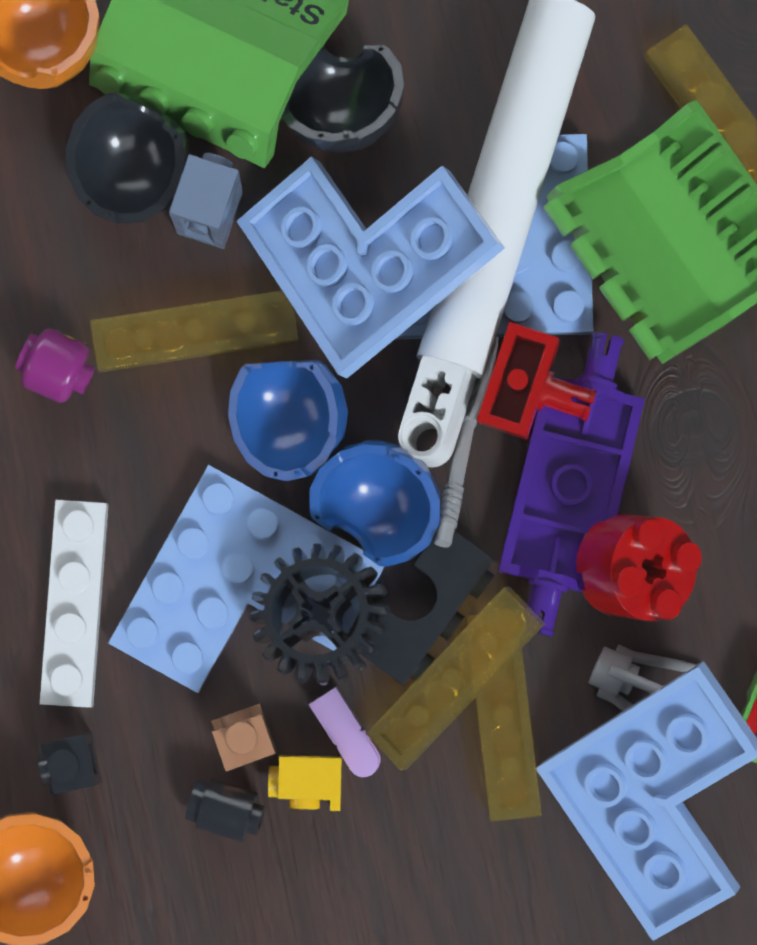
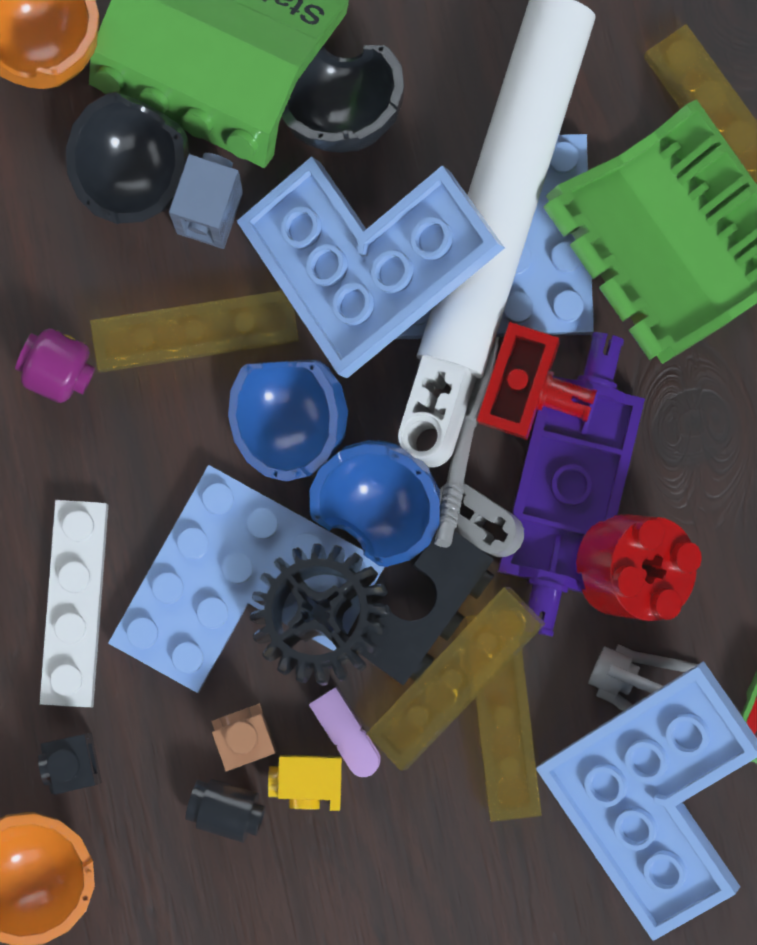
none -> light grey beam [440,484,524,557]

